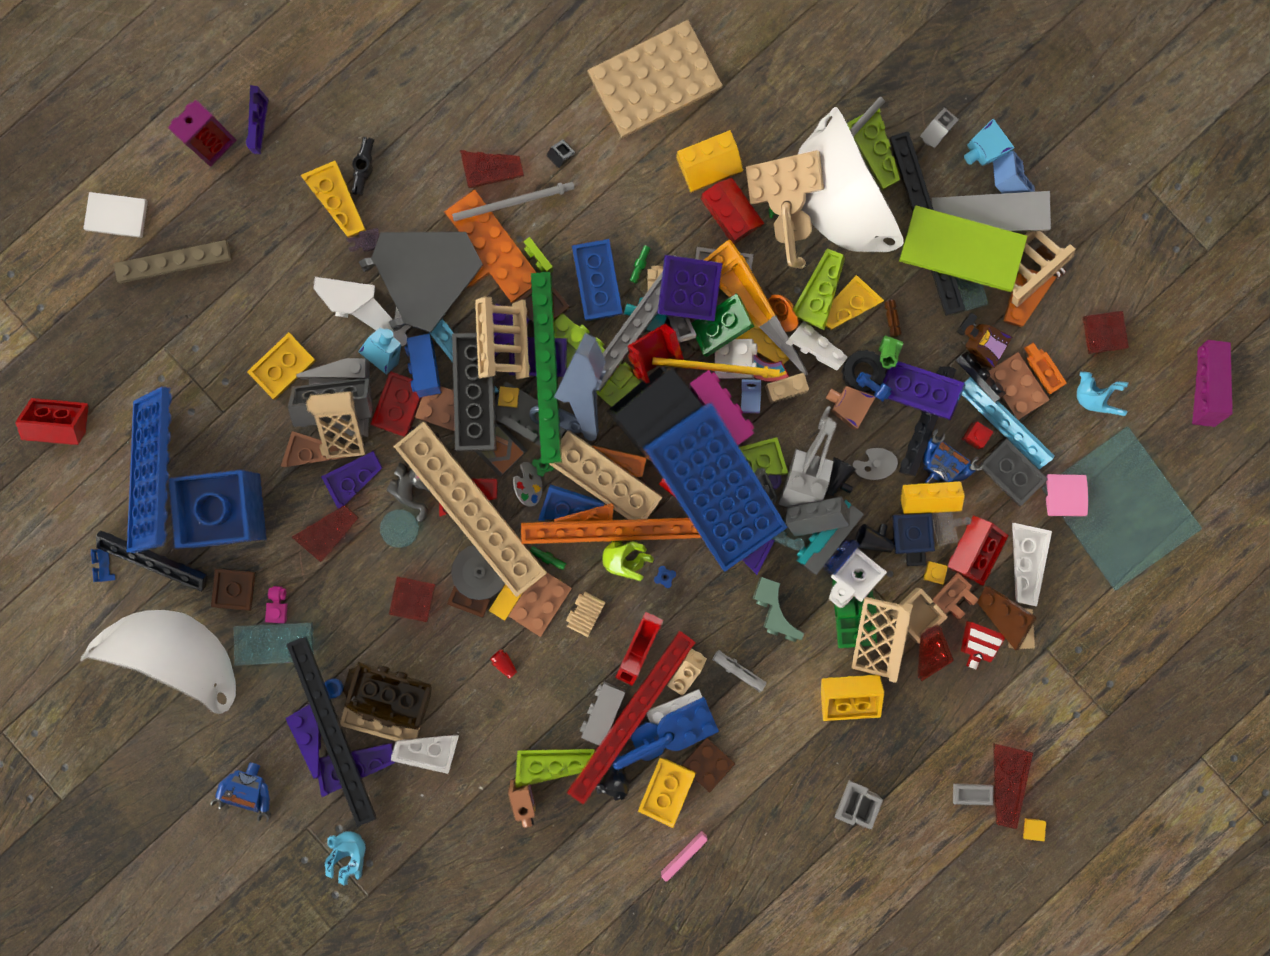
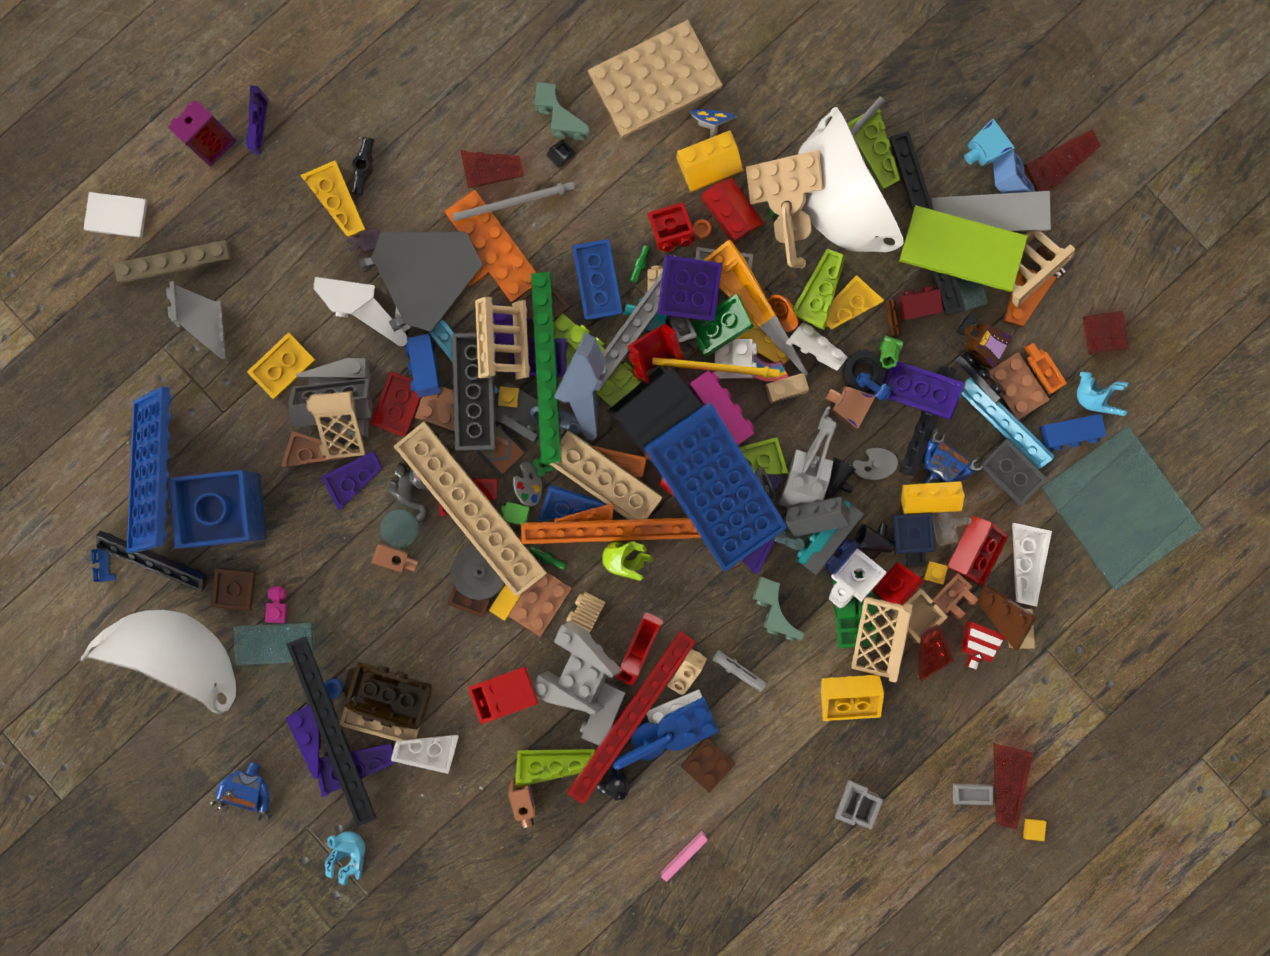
red slope [15,398,89,445] -> none
clear red wing [292,506,359,562] -> none
medium azure torso [358,328,401,375] -> none
clear red plate [389,576,436,622] -> none
red cone [490,649,517,679] -> none
lime plate [524,237,554,273] -> none
yellow plate [638,757,696,828] -> none
blue plate [654,566,676,588] -> none
light blue bracket [741,379,761,413] -> none
light grey slope [920,108,959,148] -> none
red brick [961,421,993,450] -> none
bright pink slope [1046,474,1088,516] -> none
magenta wedge [1192,340,1233,427] -> none
none -> light grey piece [166,281,226,360]
none -> nougat torso [371,542,418,572]
none -> red slope [468,666,539,724]
none -> bright green brick [500,502,531,525]
none -> light grey wedge [533,621,622,714]
none -> sand green arch [534,82,590,141]
none -> red plate [647,202,695,252]
none -> shield [690,109,737,138]
none -> orange tile [693,219,712,239]
none -> red plate [873,562,924,605]
none -> dark red brick [898,286,943,320]
none -> clear red wing [1024,129,1100,192]
none -> blue brick [1039,414,1107,451]

